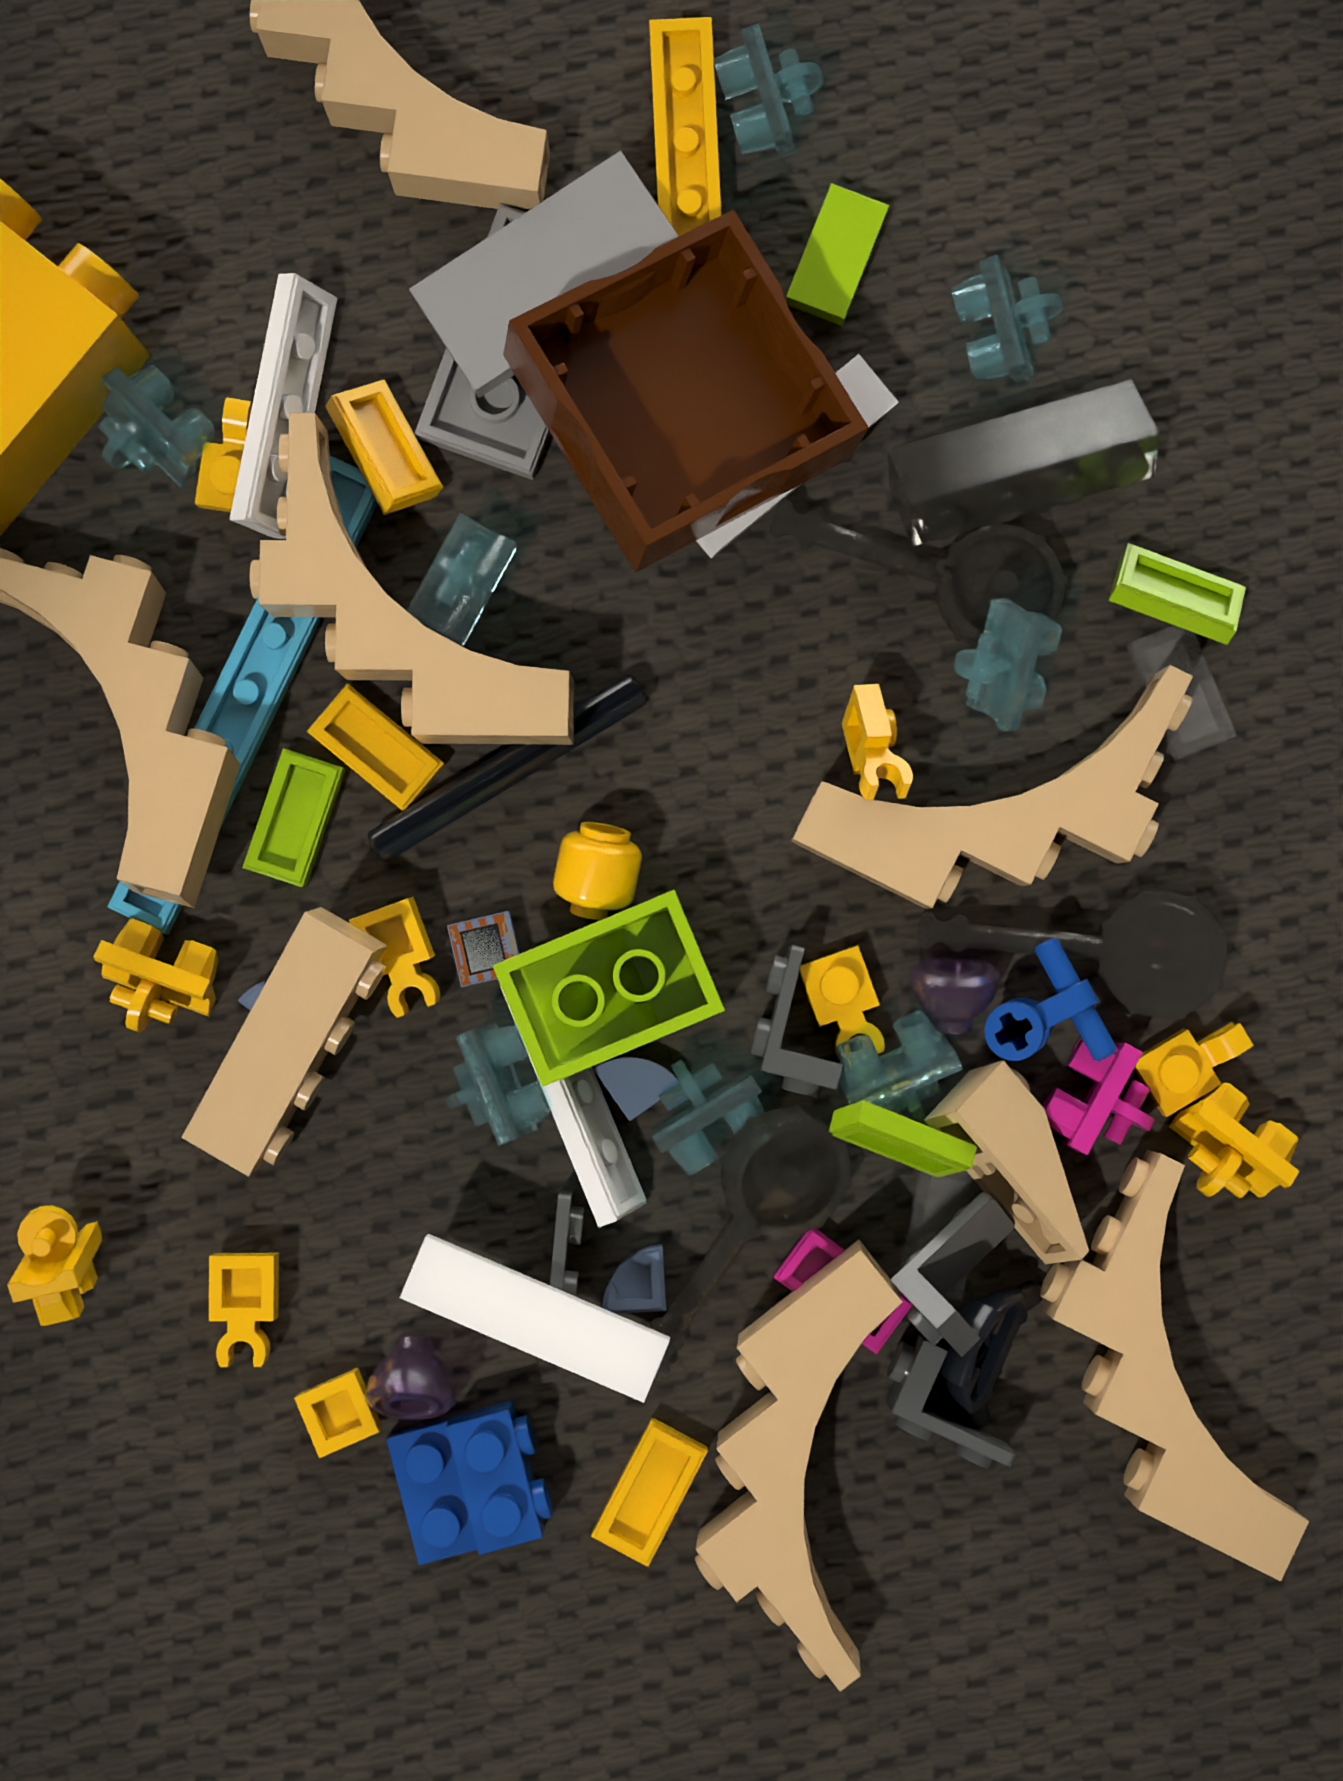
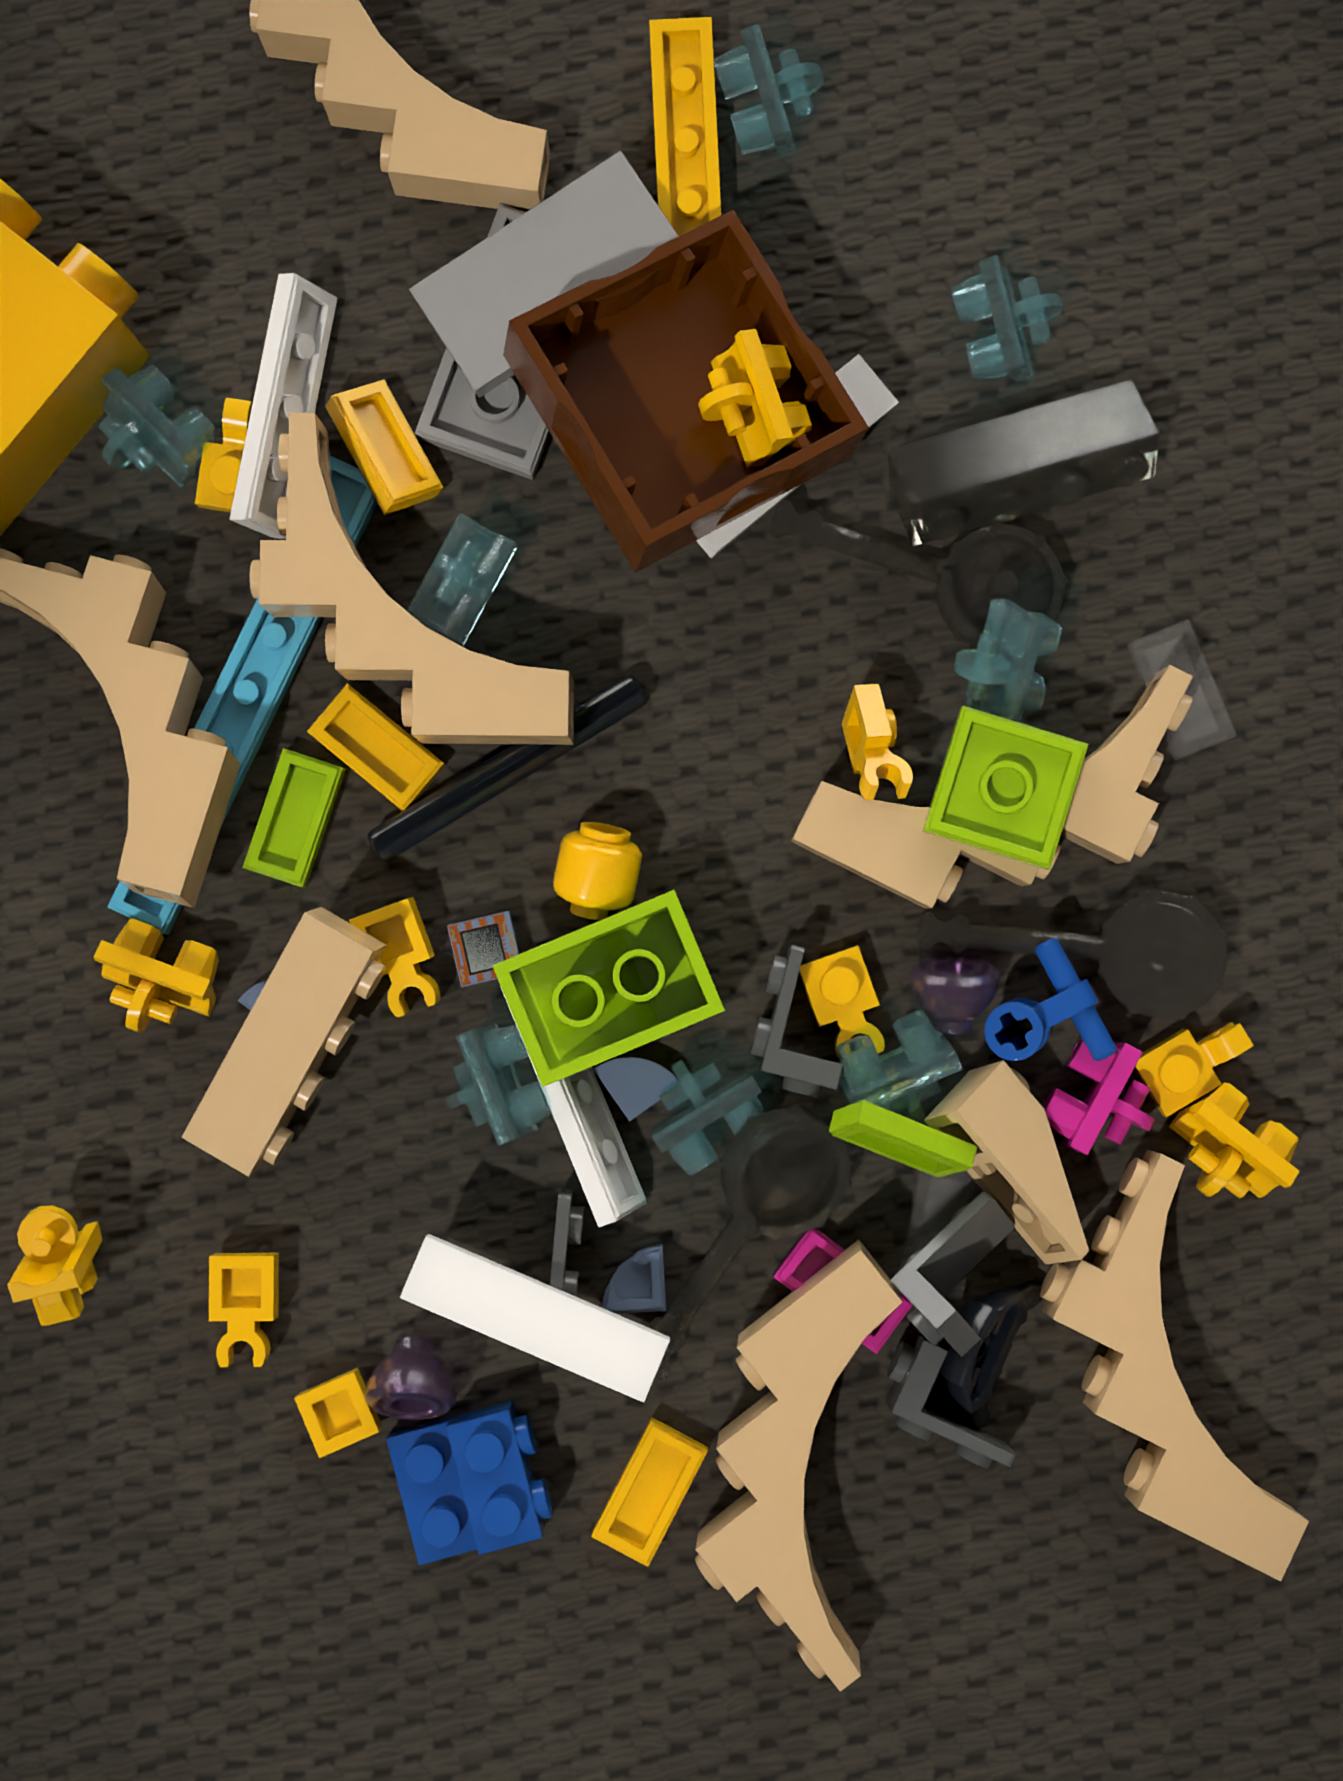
lime tile [786,183,889,326] -> none
lime tile [1108,543,1246,645] -> none
none -> yellow hips [698,329,812,468]
none -> lime tile [922,706,1089,870]

